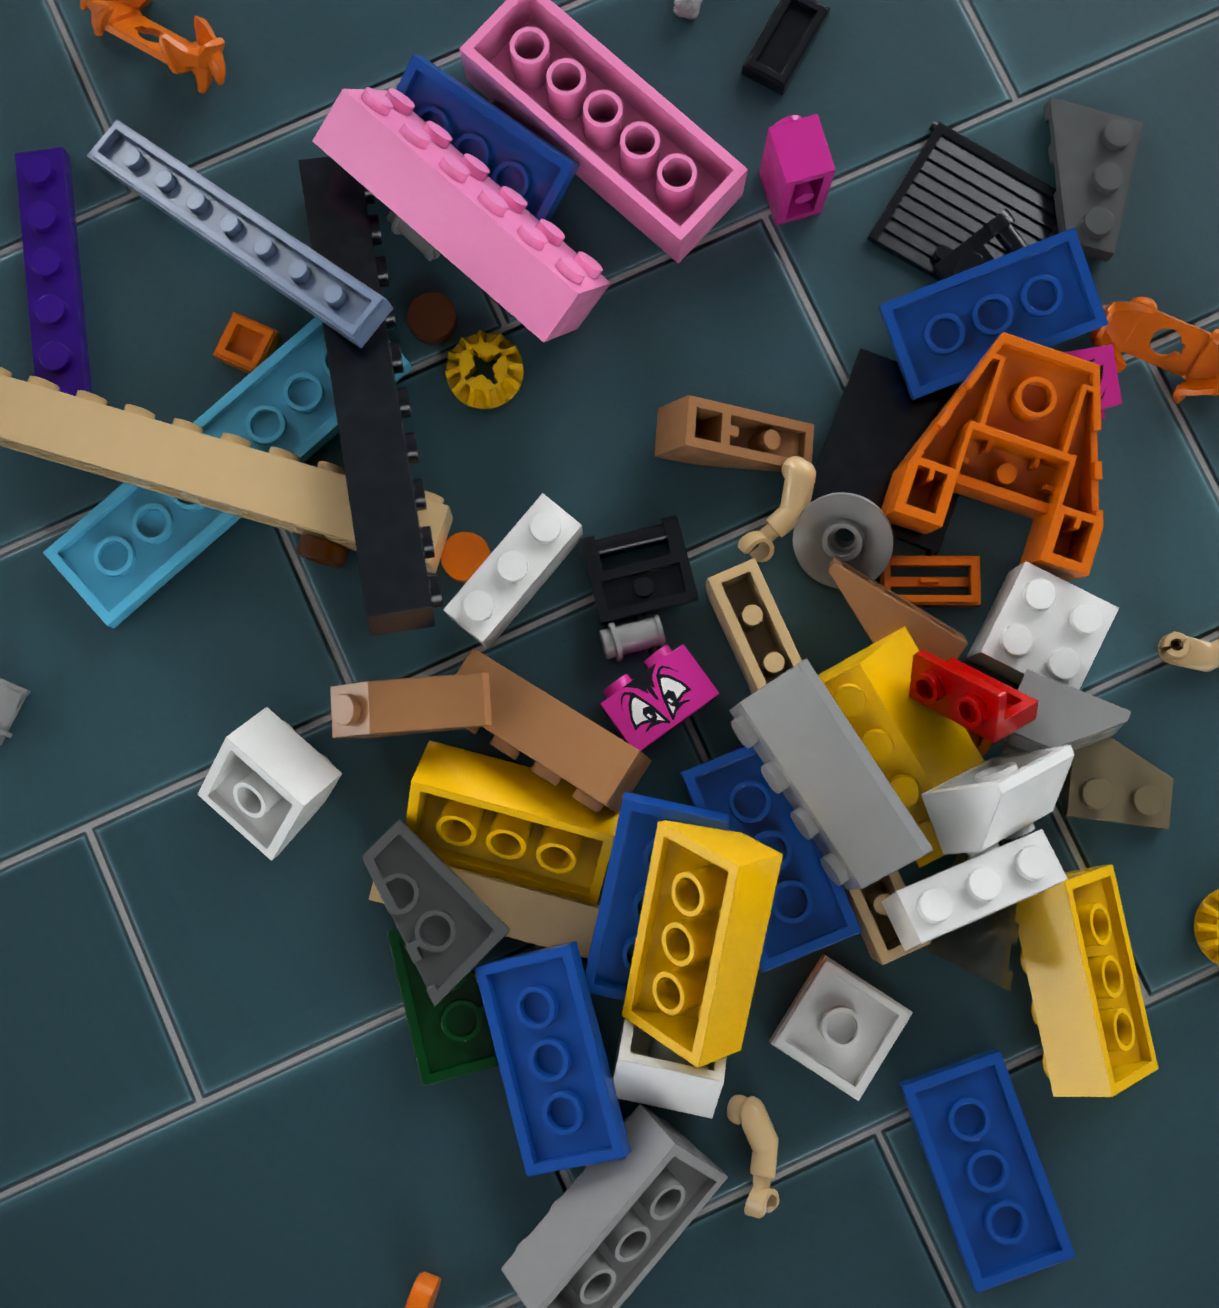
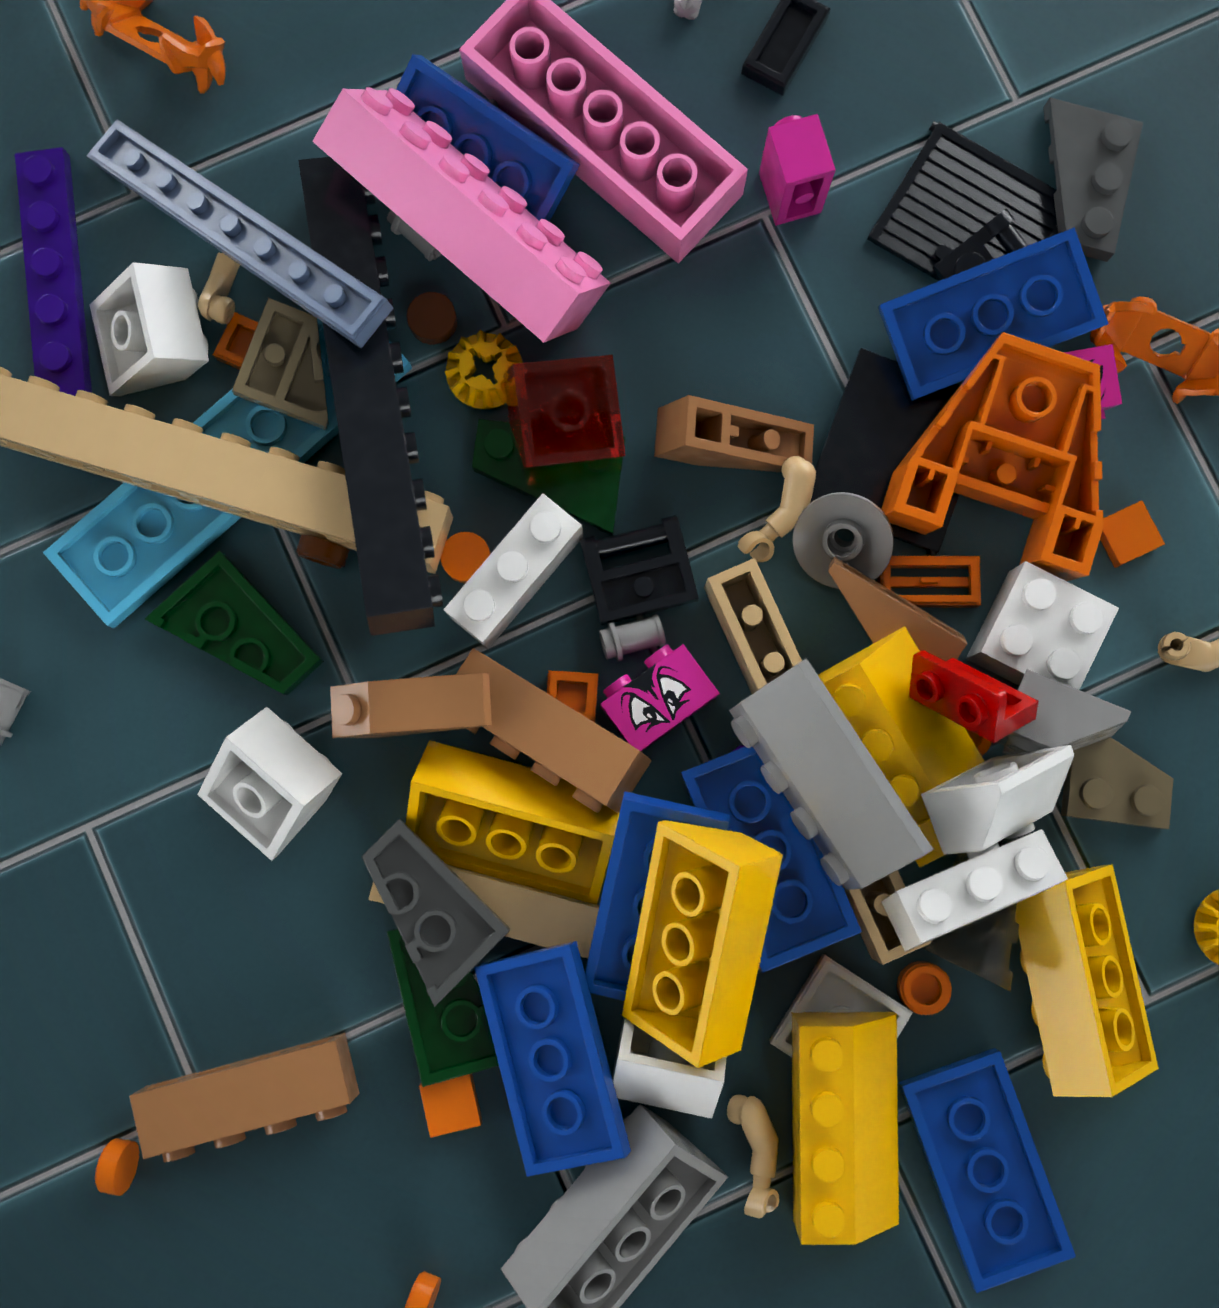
none -> white slope [90,262,209,396]
none -> orange tile [95,1138,139,1196]
none -> medium nougat brick [129,1033,360,1162]
none -> dark green wing [145,551,324,695]
none -> tan arm [197,253,240,324]
none -> dark tan wing [232,298,329,430]
none -> orange tile [419,1073,483,1138]
none -> dark green wing [472,419,625,536]
none -> clear red slope [503,354,626,468]
none -> orange tile [547,670,599,722]
none -> yellow slope [791,1012,899,1245]
none -> orange tile [897,961,952,1015]
none -> orange tile [1100,500,1165,568]

